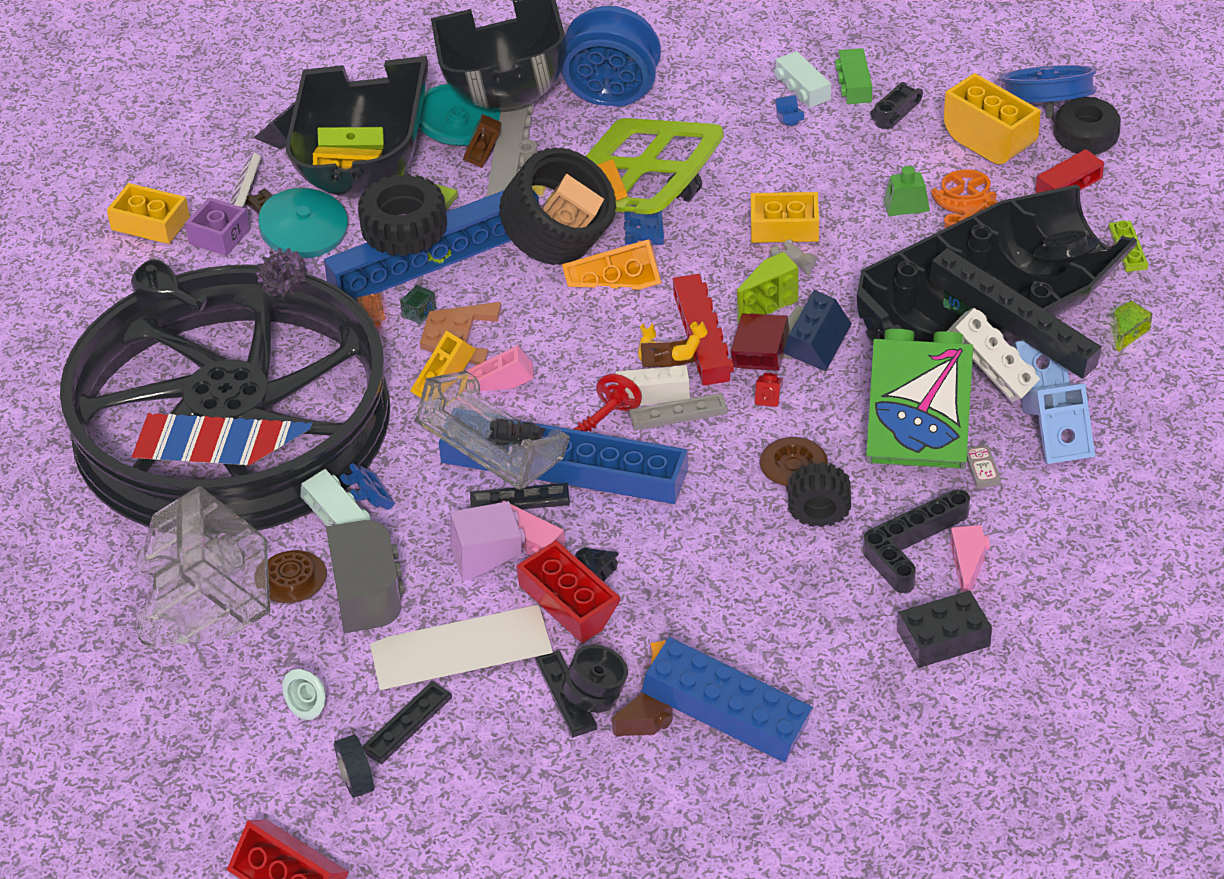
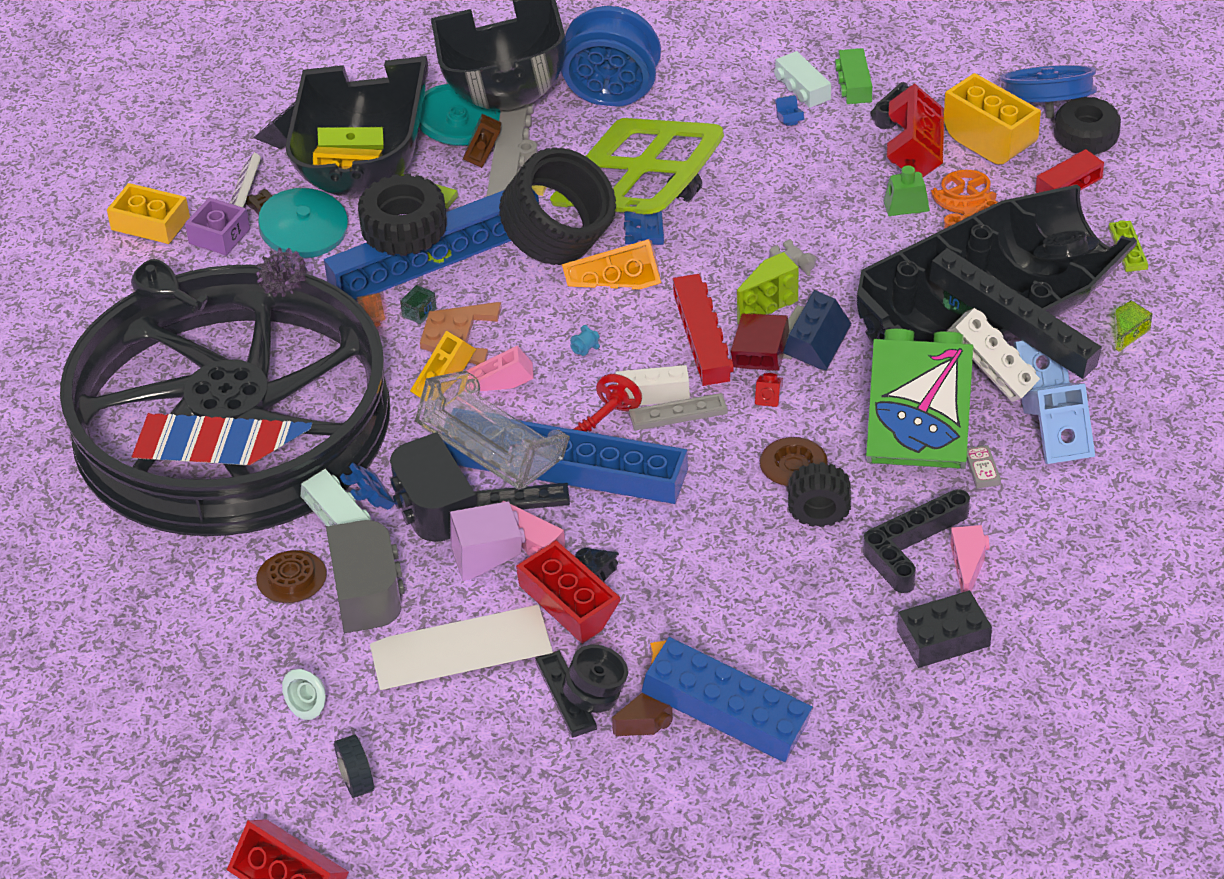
clear brick [136,485,271,648] -> none
black tile [362,681,452,765] -> none
black hinge [488,418,546,448] -> none
light nougat brick [541,174,604,228] -> none
light orange tile [598,159,628,201] -> none
torso [637,321,708,367] -> none
yellow brick [751,192,819,243] -> none
none -> black brick [390,432,477,542]
none -> dark azure brick [570,325,600,356]
none -> red plate [887,83,944,177]

